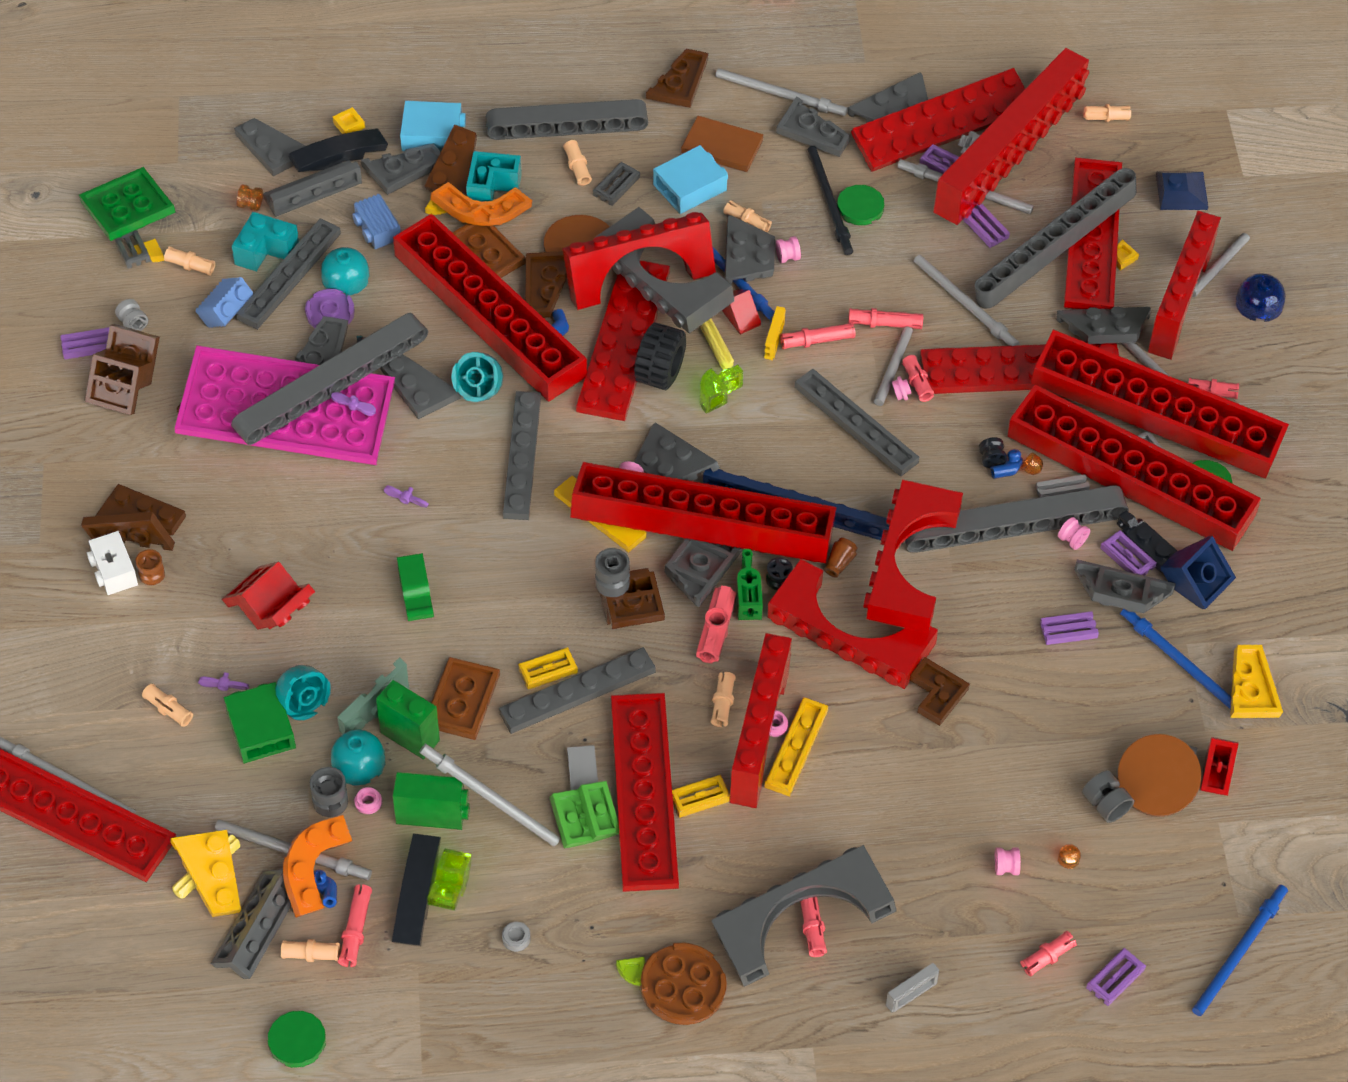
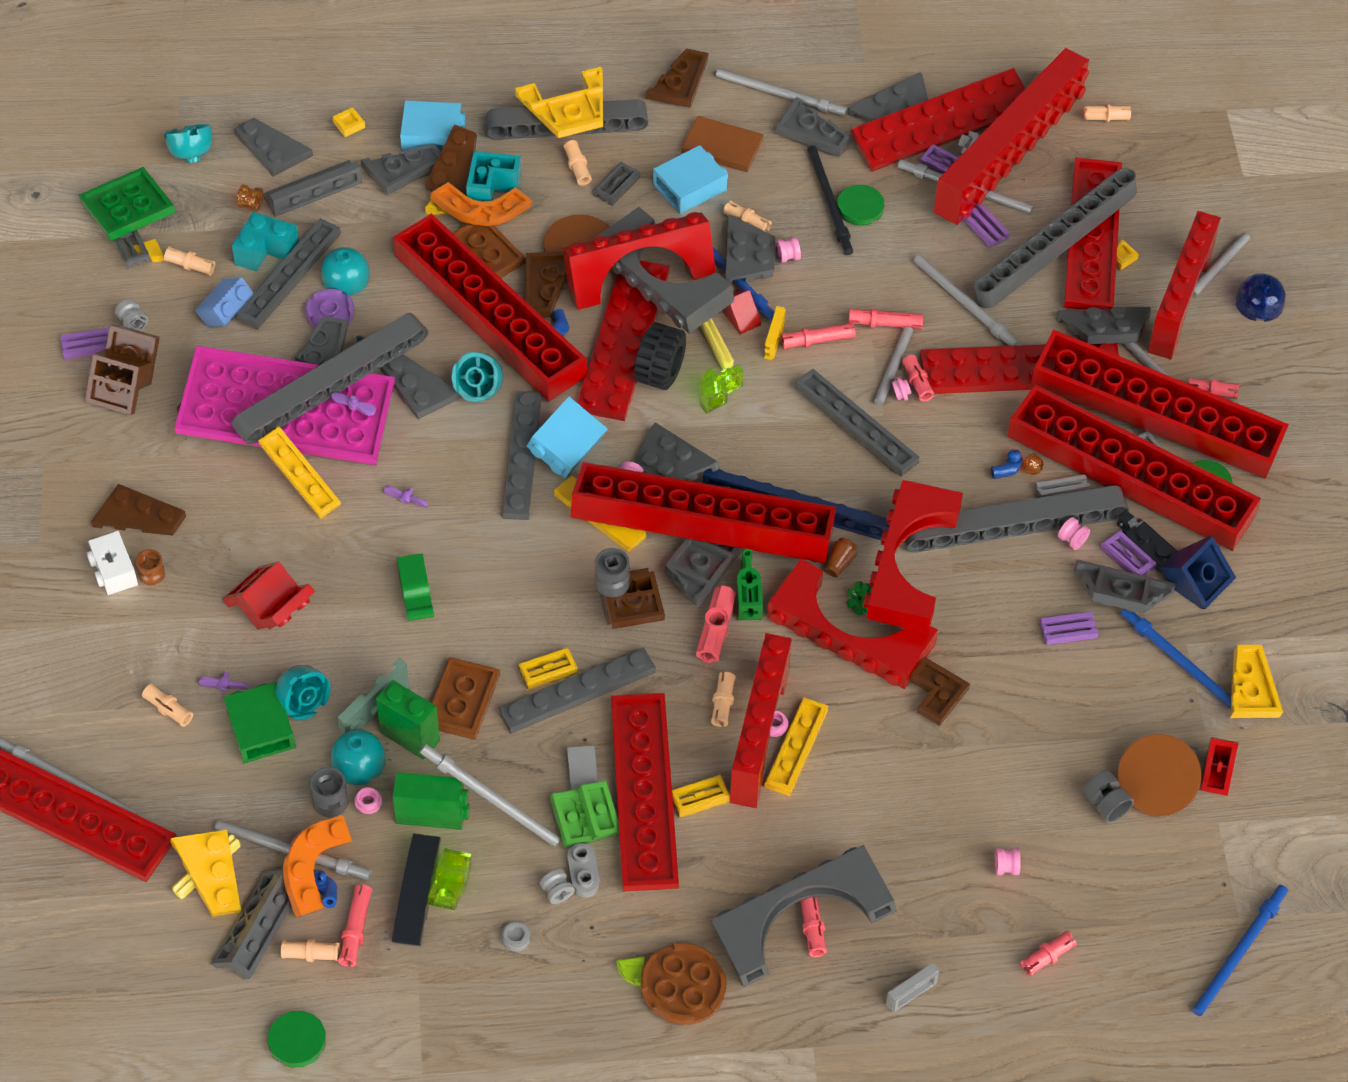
reddish brown wing [81,512,175,551] -> none
black slope [288,128,388,172] -> none
medium blue brick [352,194,401,249] -> none
black wheel [766,558,793,591] -> none
black wheel [979,437,1007,469] -> none
clear orange hinge [1058,844,1081,869] -> none
medium lavender tile [1086,948,1146,1006] -> none
dark blue slope [1156,171,1208,210] -> none
none -> teal cylinder [164,124,213,163]
none -> yellow tile [258,426,341,520]
none -> yellow wing [515,67,603,138]
none -> medium azure brick [526,397,608,479]
none -> light grey wheel [540,869,575,905]
none -> light grey plate [567,843,600,898]
none -> green plant [846,581,872,615]

